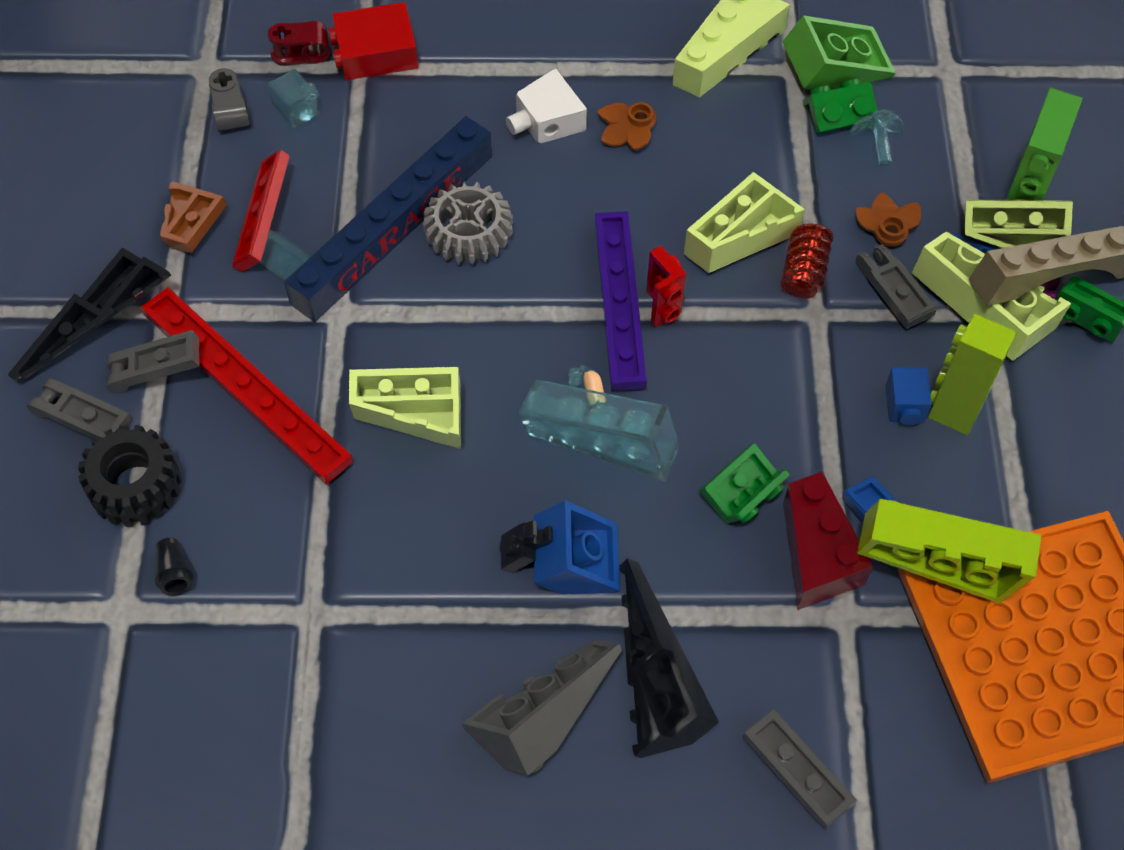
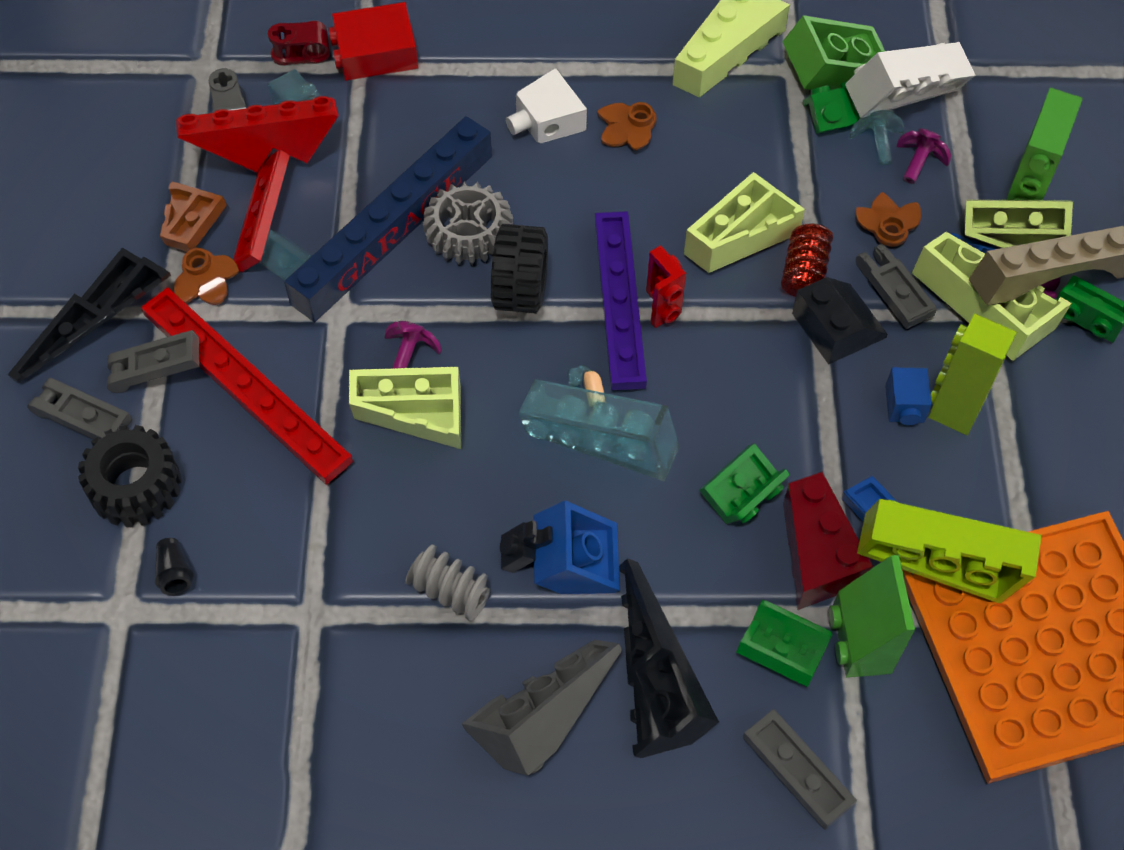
none -> dark orange plate [174,248,239,305]
none -> red slope [176,96,339,172]
none -> magenta plant [385,321,441,369]
none -> light grey piece [405,544,490,621]
none -> black tyre [491,224,548,314]
none -> green bracket [736,600,832,687]
none -> black slope [792,277,888,365]
none -> bright green slope [829,555,915,678]
none -> white wedge [845,42,976,118]
none -> magenta plant [896,128,951,184]

